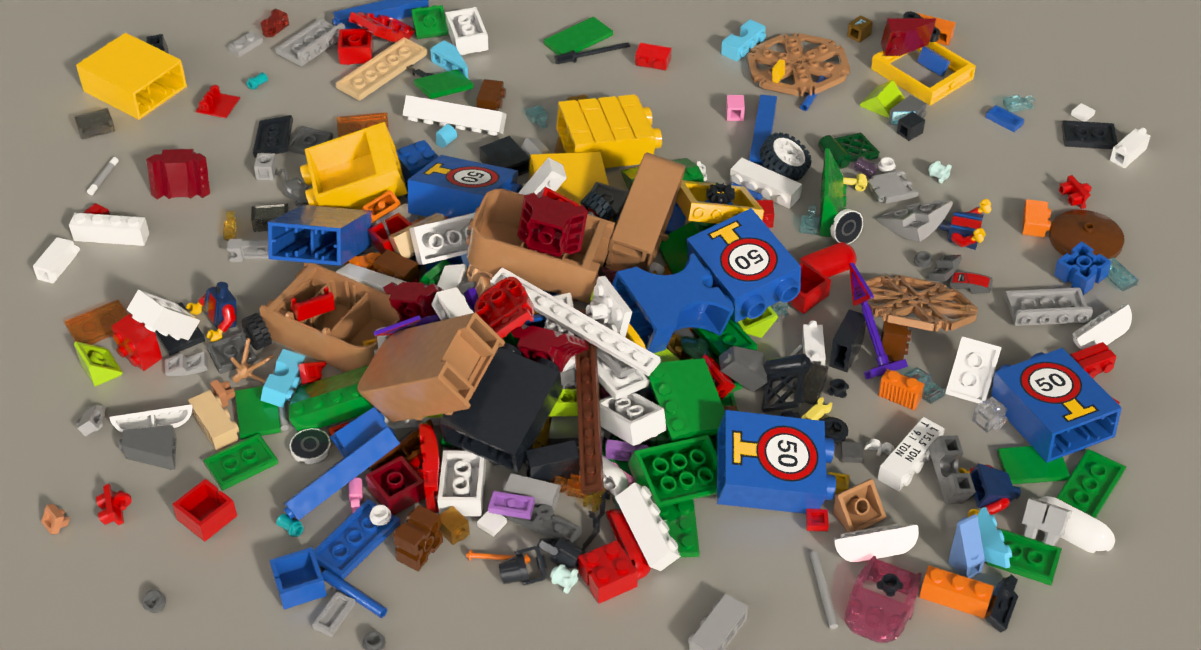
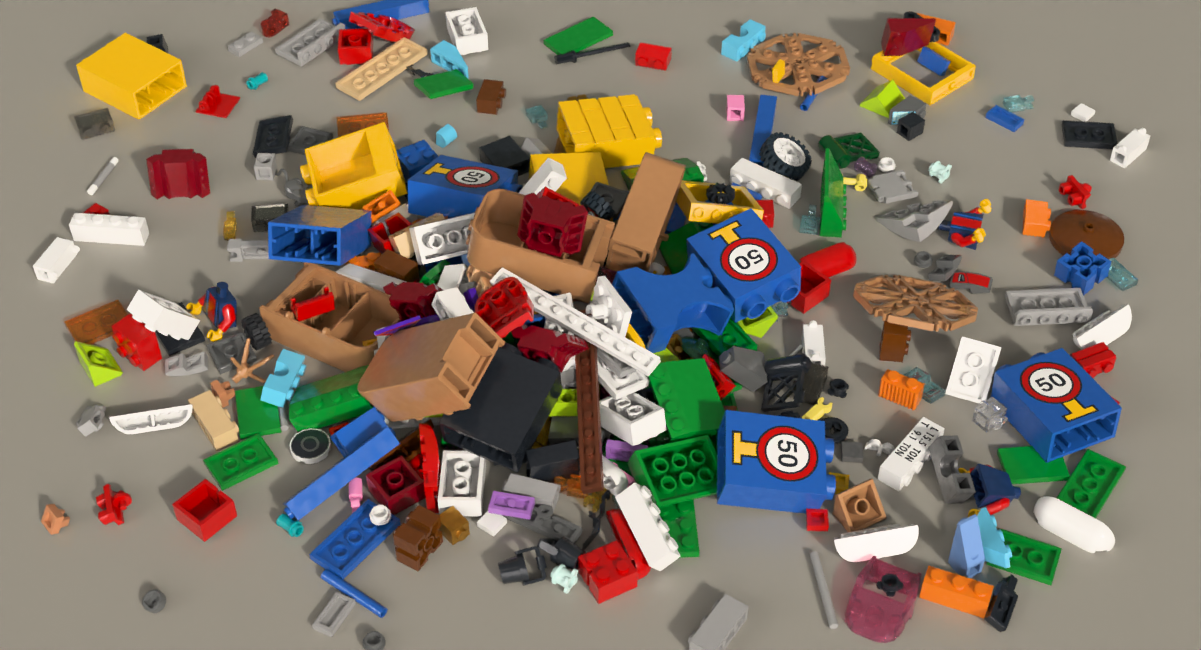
dark grey slope [119,425,177,470] -> none
blue piece [269,547,327,610] -> none
red tile [298,361,326,384] -> none
white brick [403,95,507,136] -> none
green plate [411,5,448,39] -> none
orange axle [466,550,531,565] -> none
black brick [829,309,866,372] -> none
tile [830,209,863,244] -> none
pearl gold brick [847,15,873,43] -> none
dark purple piece [849,263,908,380] -> none
light grey hips [1022,498,1072,546] -> none

